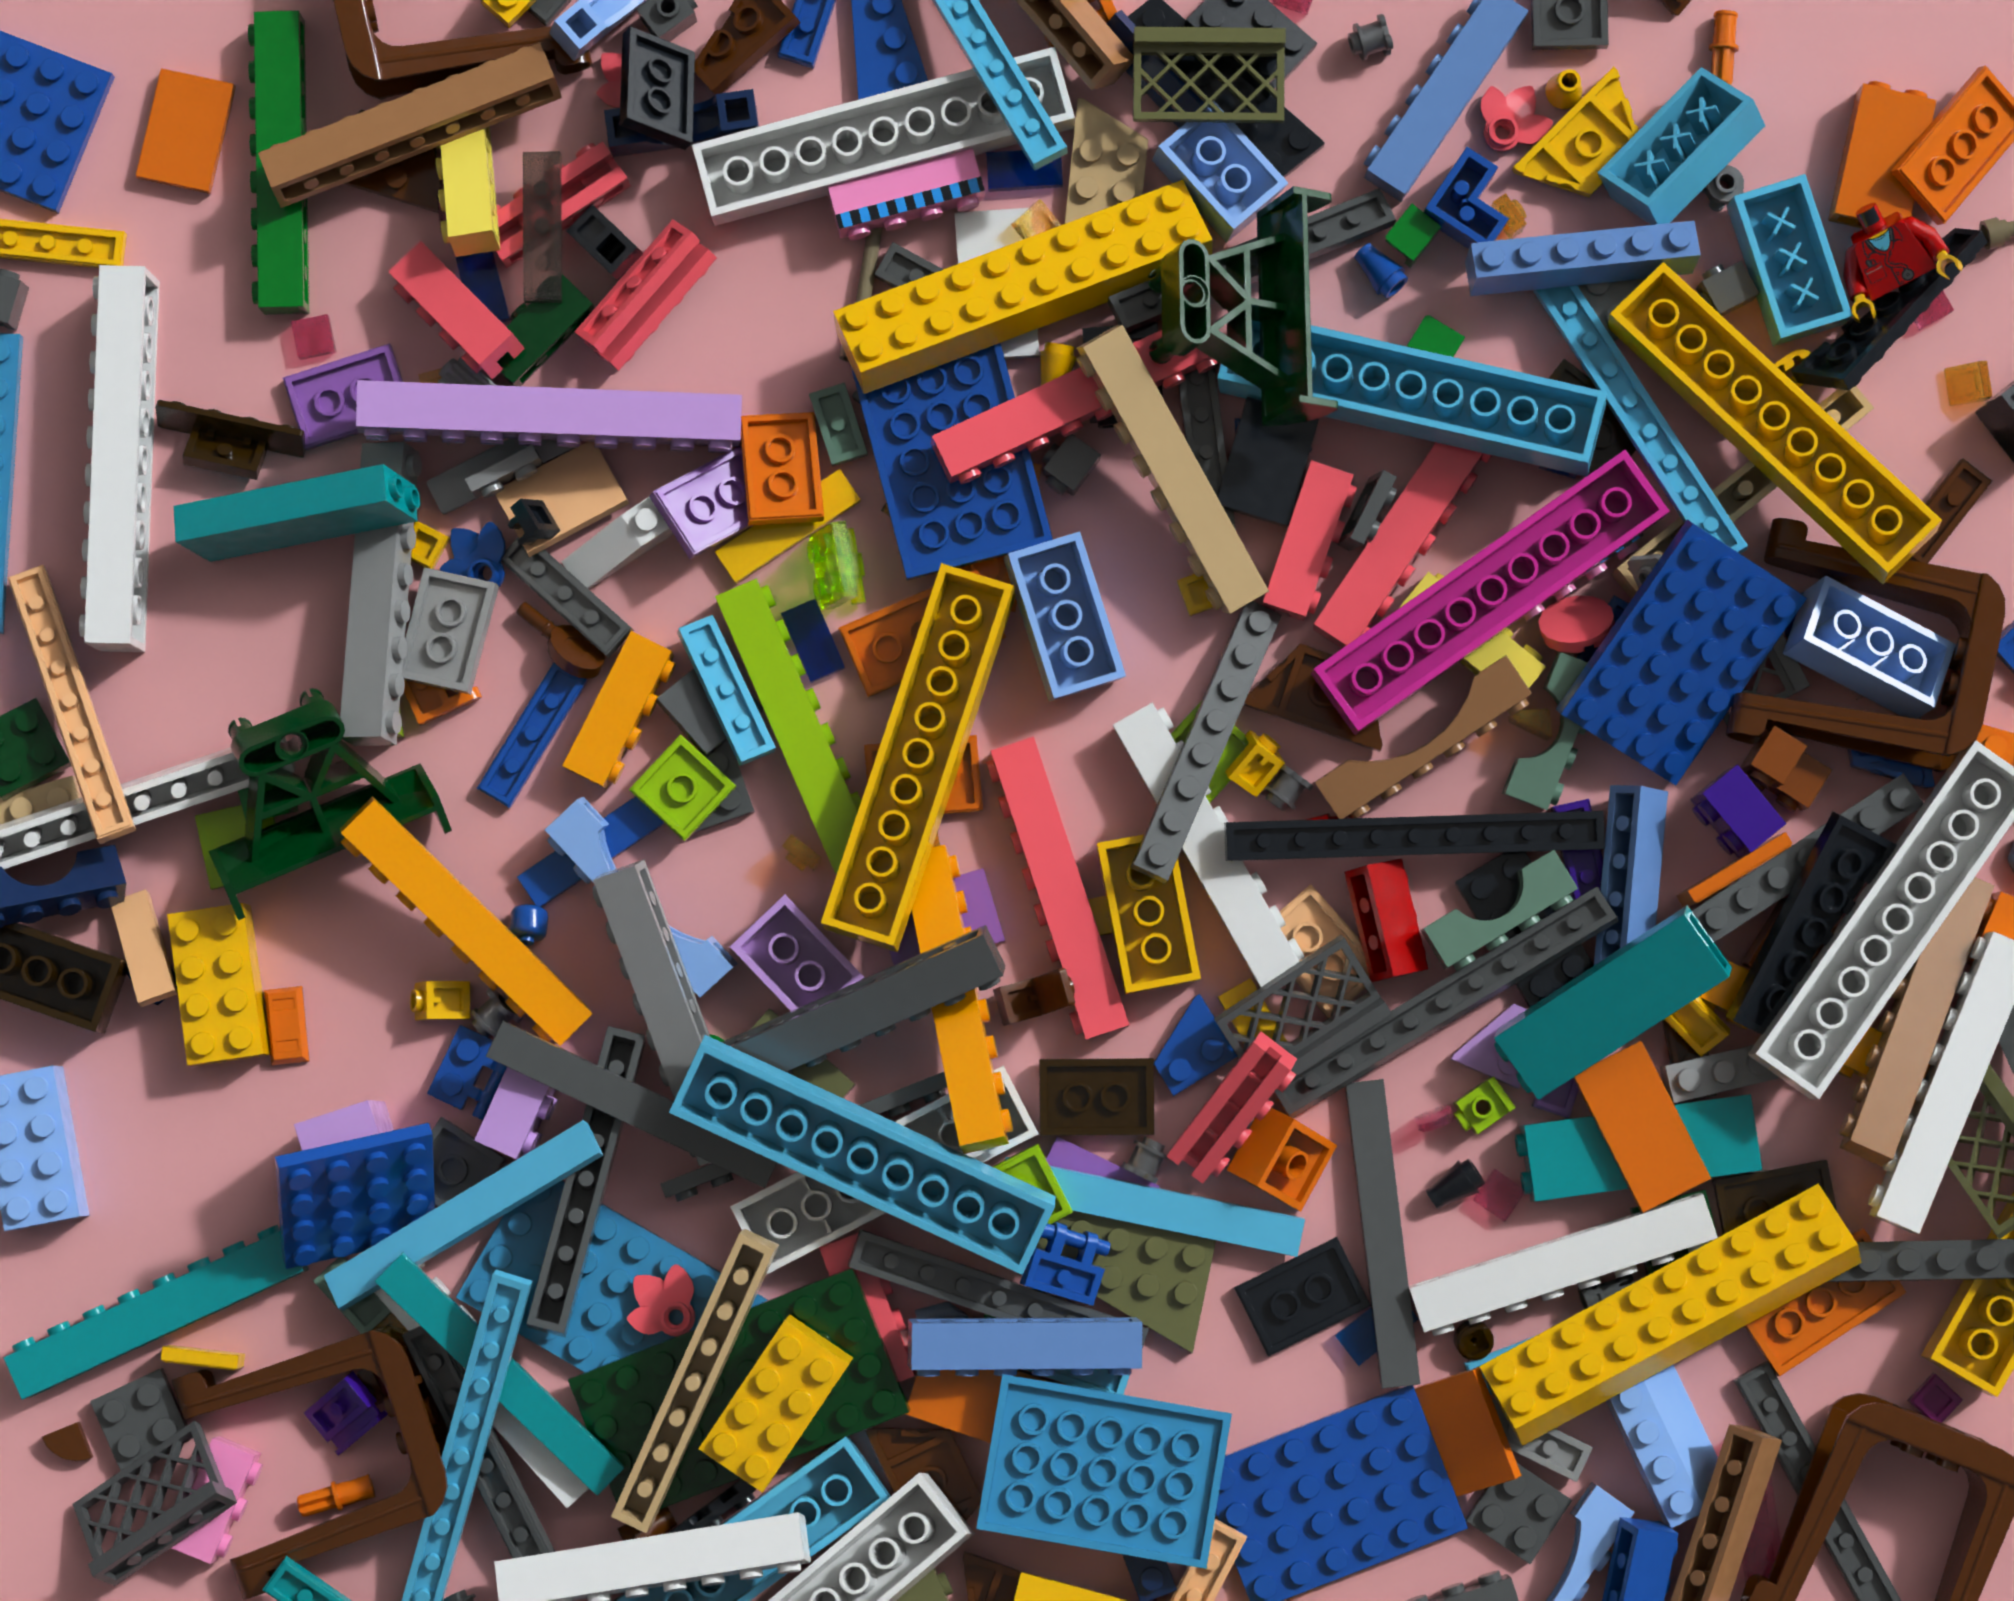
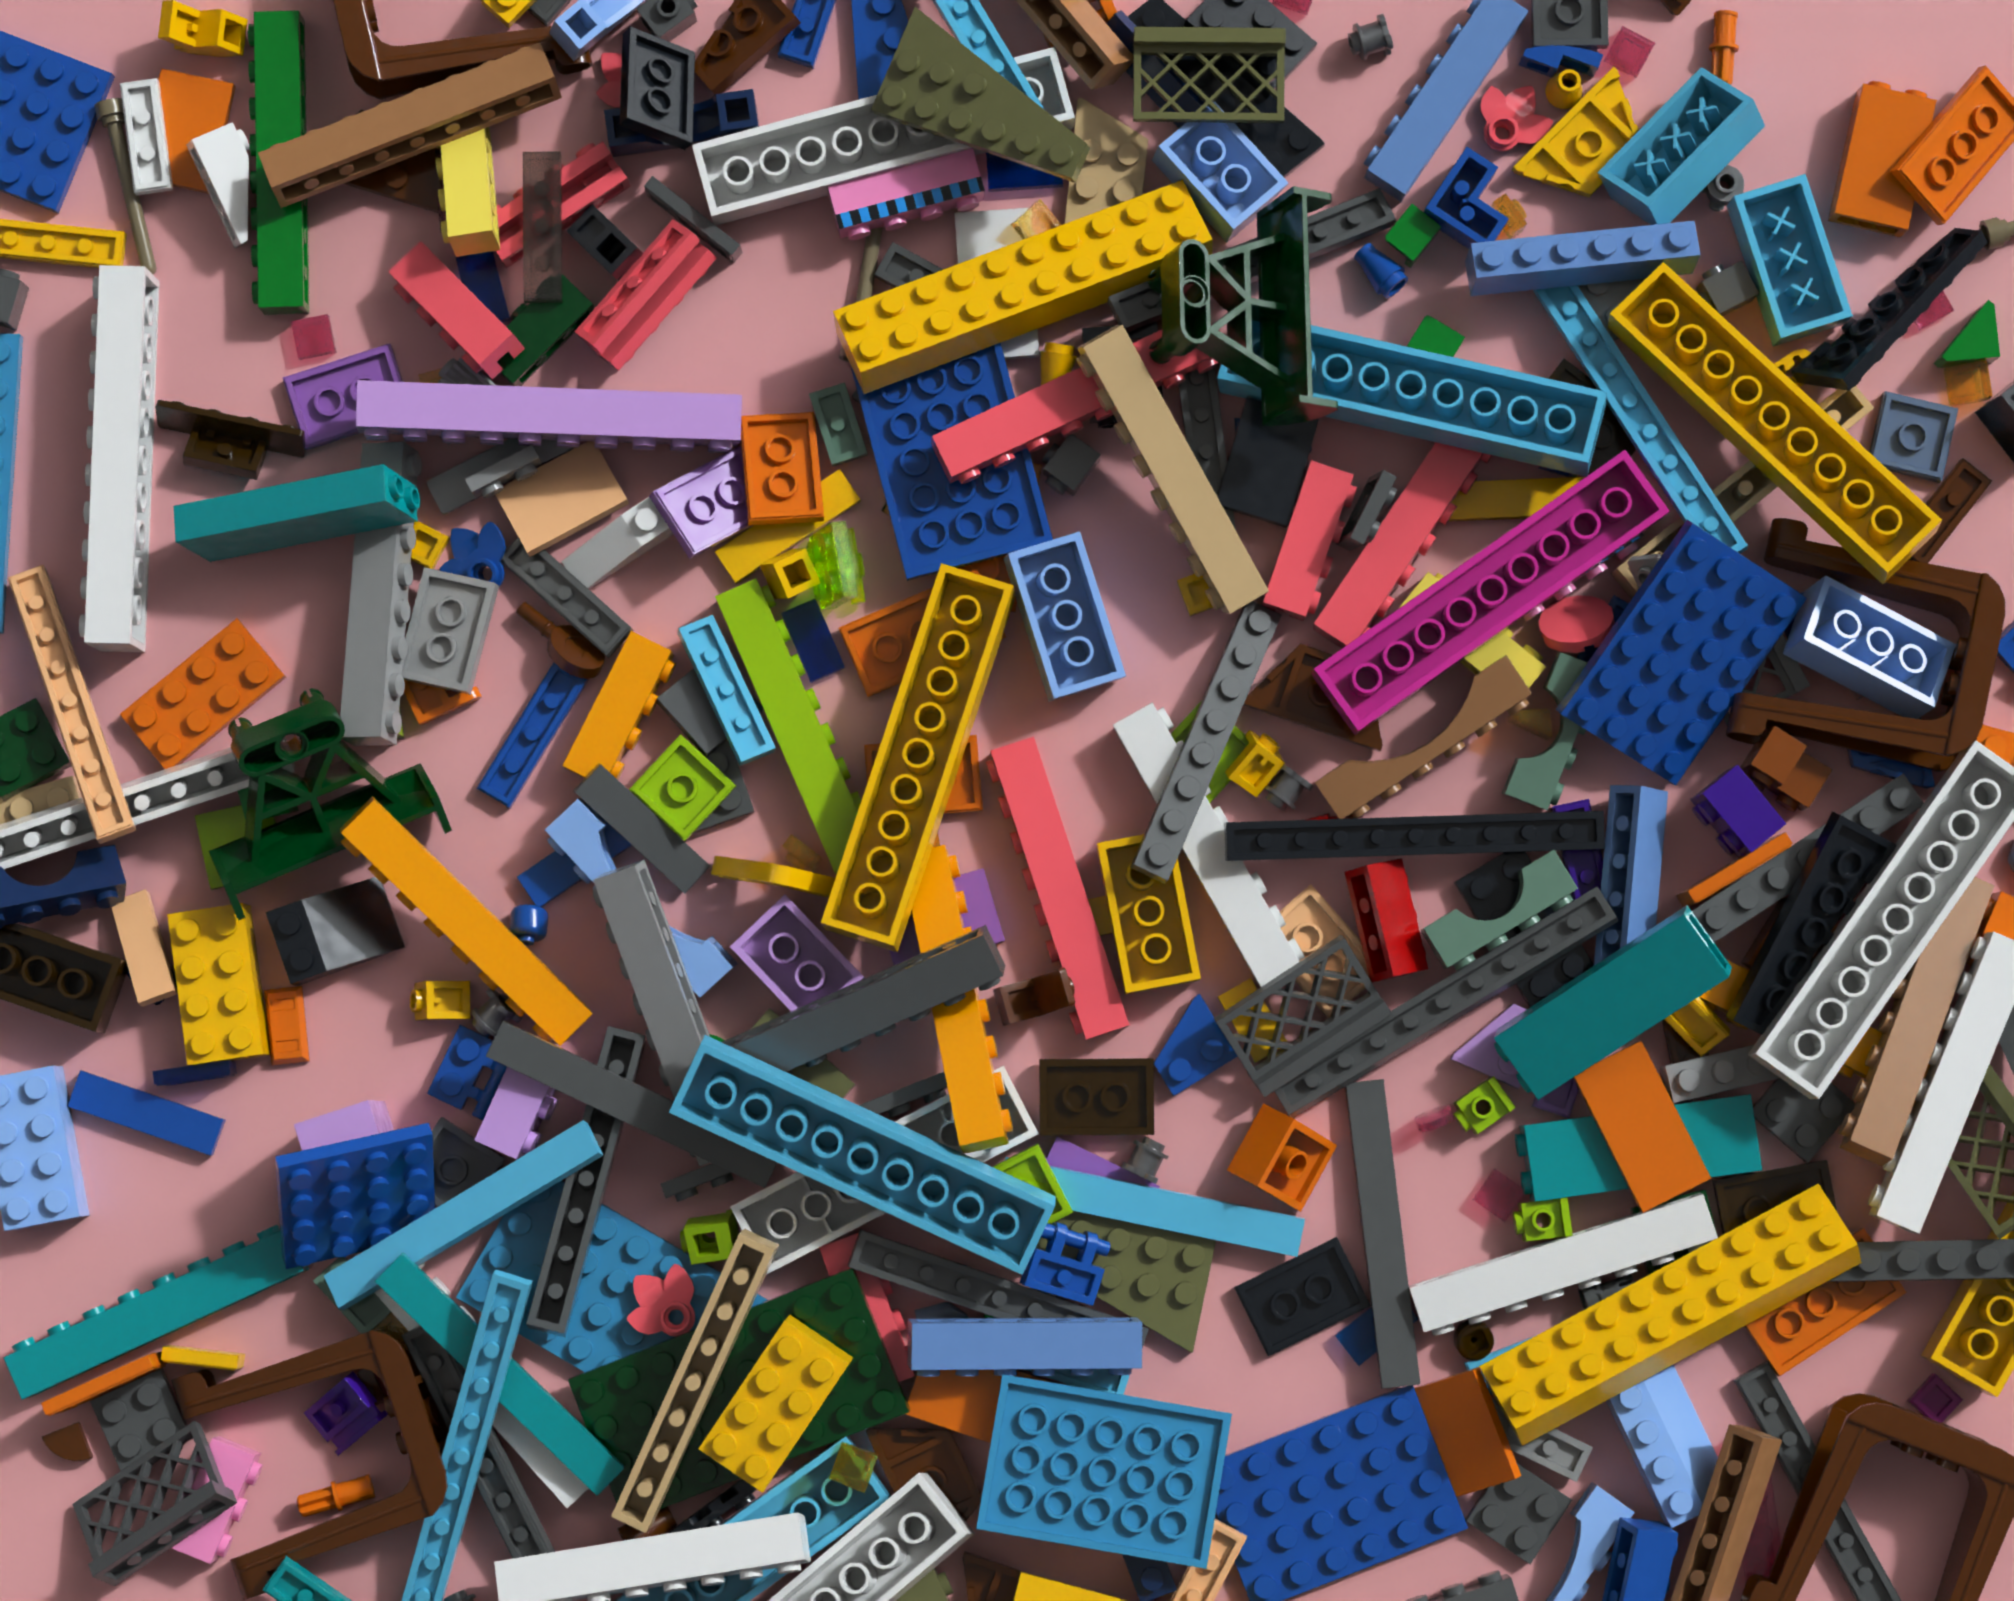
black tile [508,499,561,545] -> none
coral brick [1166,1031,1297,1184] -> none
black cone [1426,1158,1485,1209] -> none
red torso [1843,202,1963,323] -> none
none -> orange tile [41,1351,168,1416]
none -> blue tile [68,1070,226,1156]
none -> dark tan piece [94,98,157,274]
none -> white tile [120,78,174,196]
none -> orange plate [120,618,286,769]
none -> clear blue tile [152,1060,237,1087]
none -> yellow brick [158,0,248,57]
none -> white slope [186,122,250,248]
none -> black slope [266,877,405,986]
none -> dark grey tile [573,763,710,894]
none -> dark grey tile [644,176,743,263]
none -> lime brick [680,1209,739,1265]
none -> yellow beam [711,856,835,898]
none -> yellow brick [759,548,821,599]
none -> clear yellow slope [829,1441,879,1493]
none -> olive wing [871,7,1090,183]
none -> yellow tile [1448,477,1585,522]
none -> lime brick [1513,1197,1573,1242]
none -> blue slope [1519,45,1603,77]
none -> clear pink tile [1604,26,1655,78]
none -> dark grey plate [1753,1078,1856,1163]
none -> sand blue tile [1869,391,1959,483]
none -> green slope [1933,300,2000,368]

